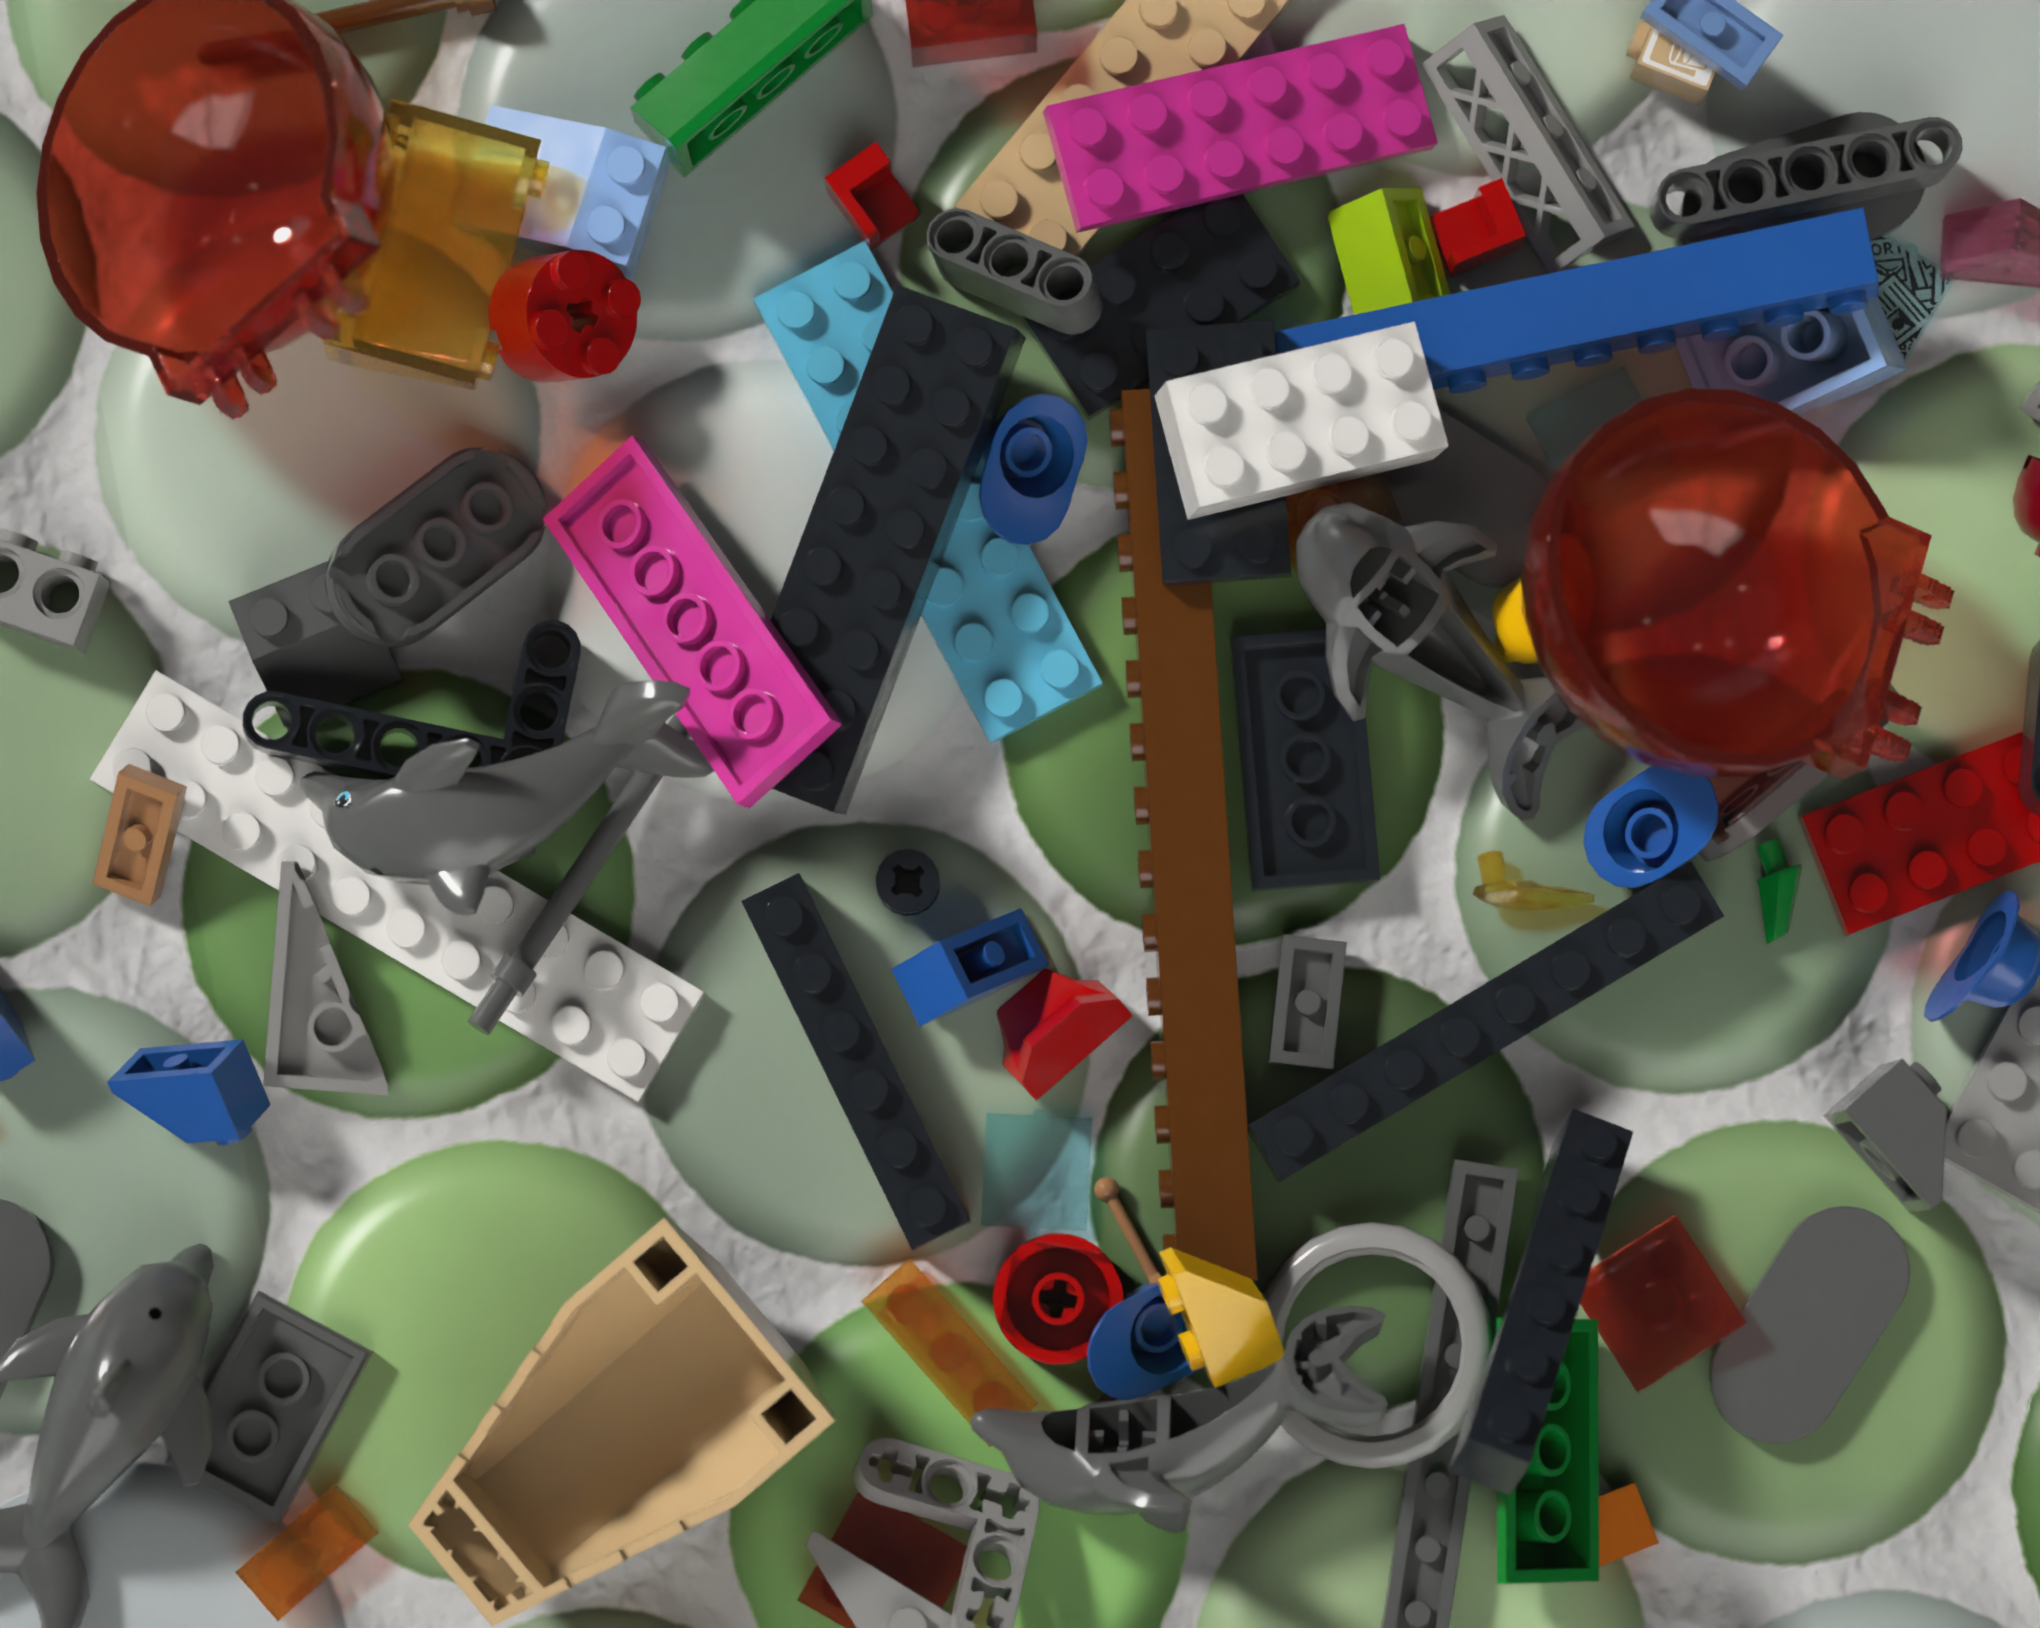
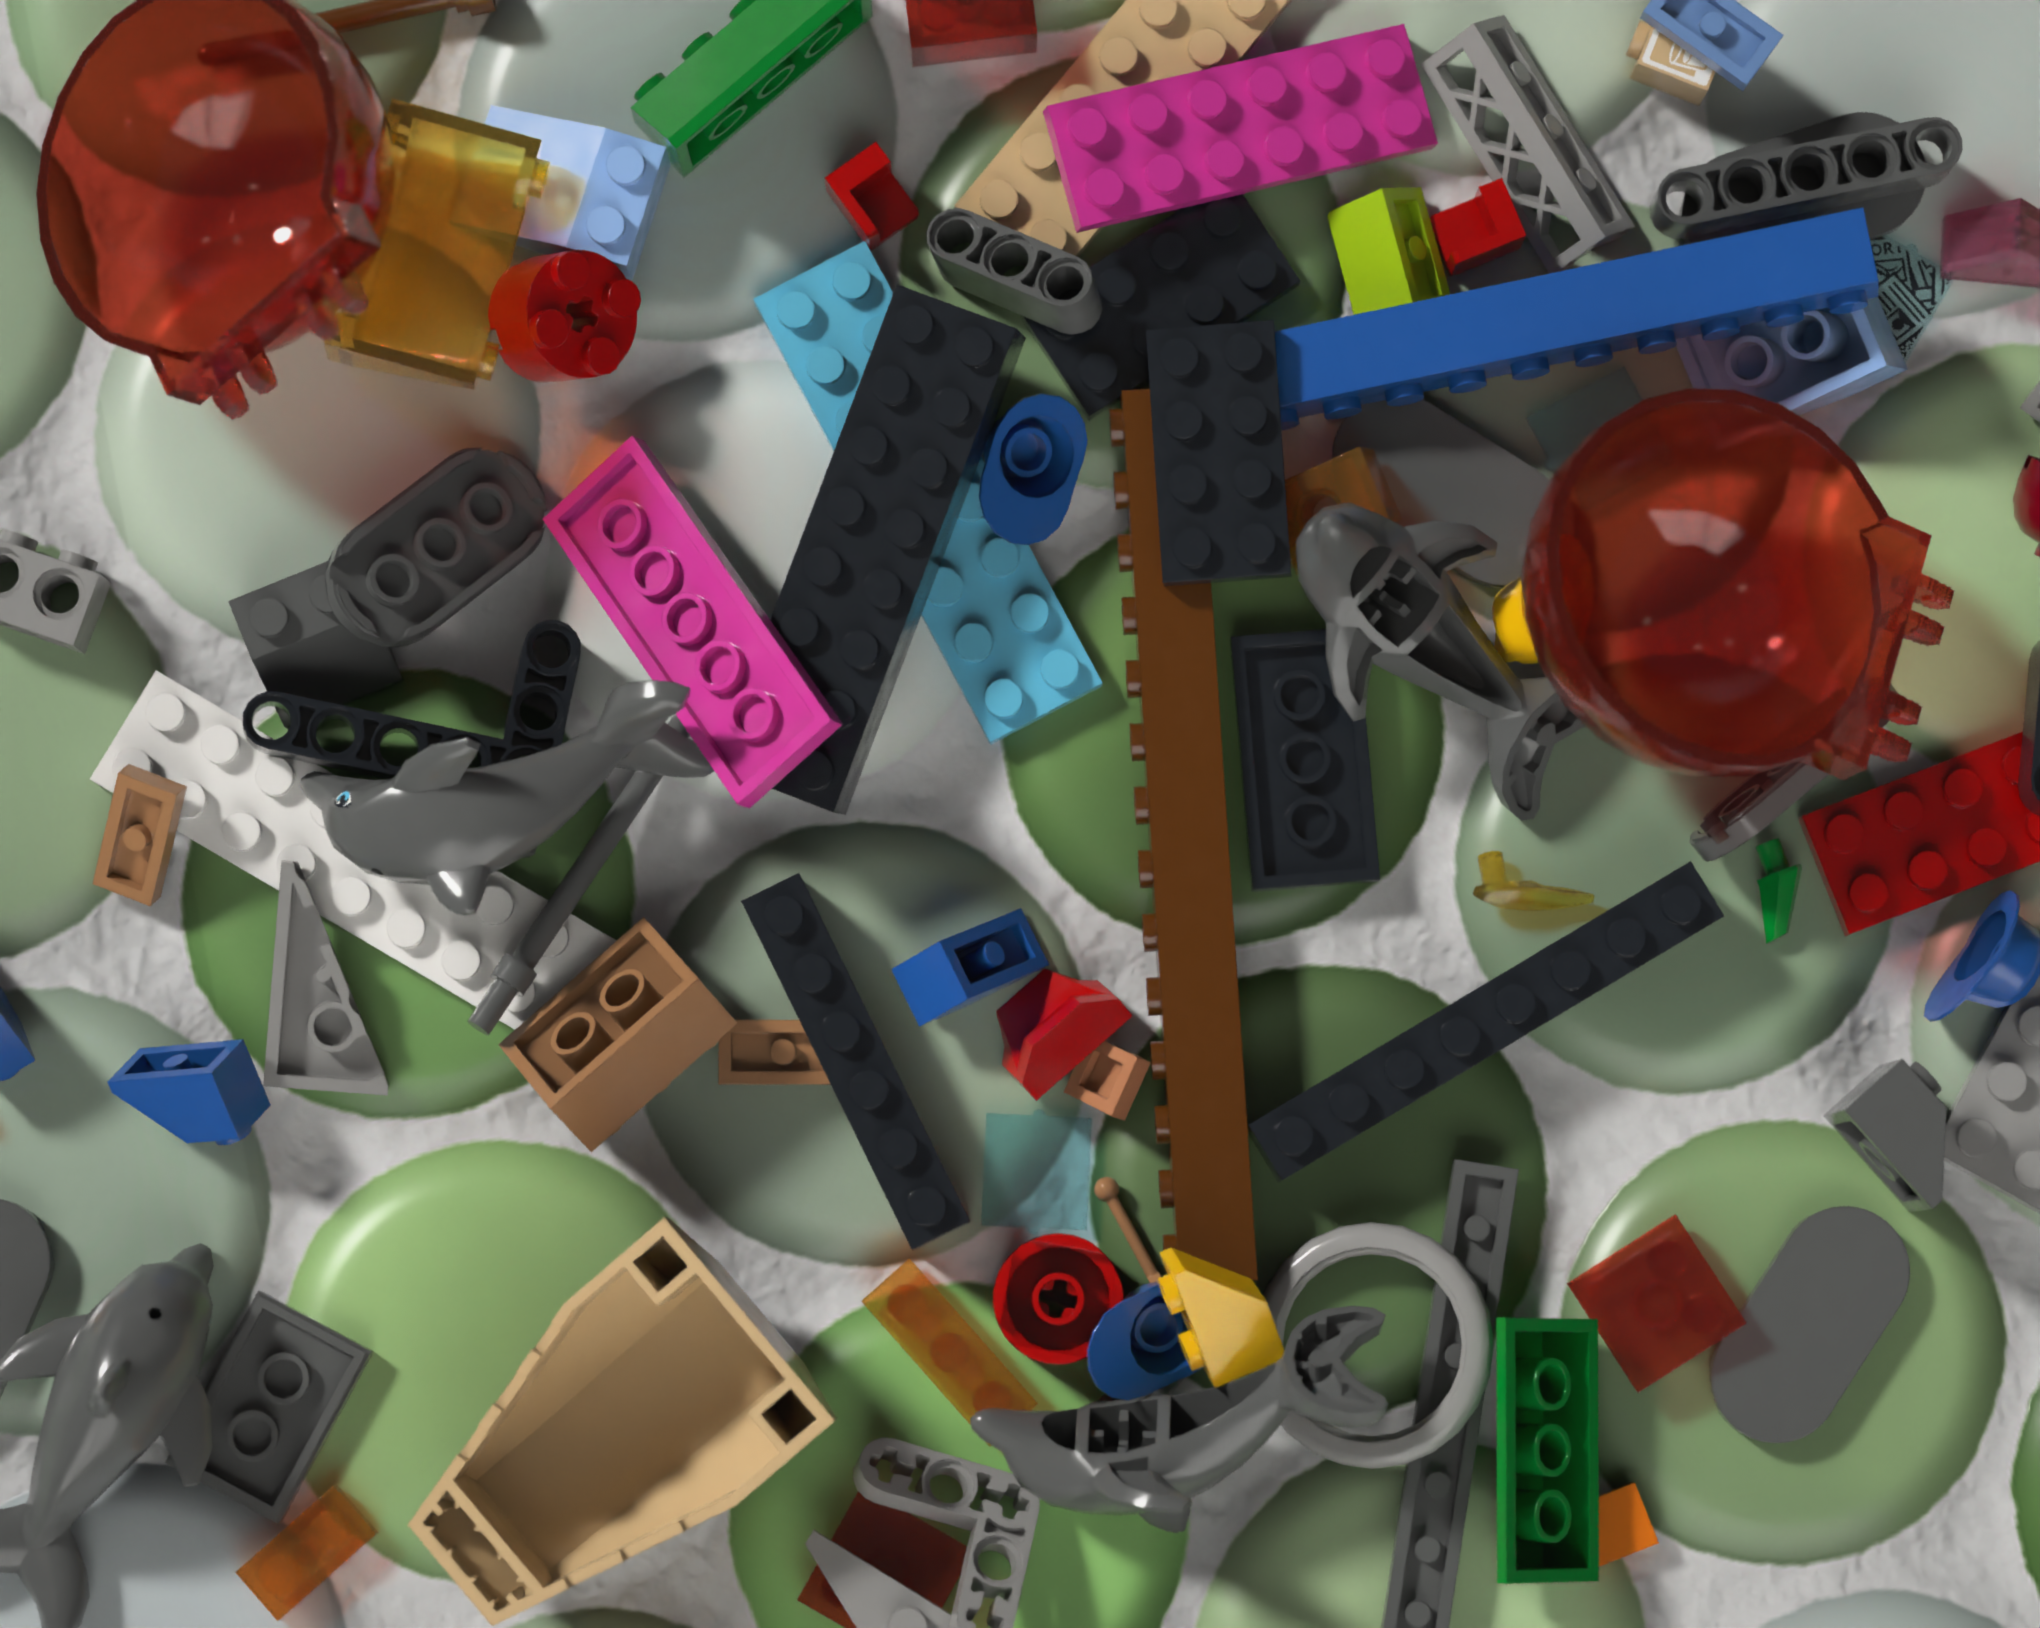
black wheel [876,849,940,917] -> none
white brick [1155,321,1449,520] -> none
dark grey plate [1268,935,1347,1071] -> none
black arch [1448,1109,1633,1495] -> none
blue piece [1583,760,1719,888] -> none
none -> medium nougat slope [498,917,738,1152]
none -> medium nougat plate [718,1020,831,1085]
none -> nougat plate [1064,1040,1151,1121]

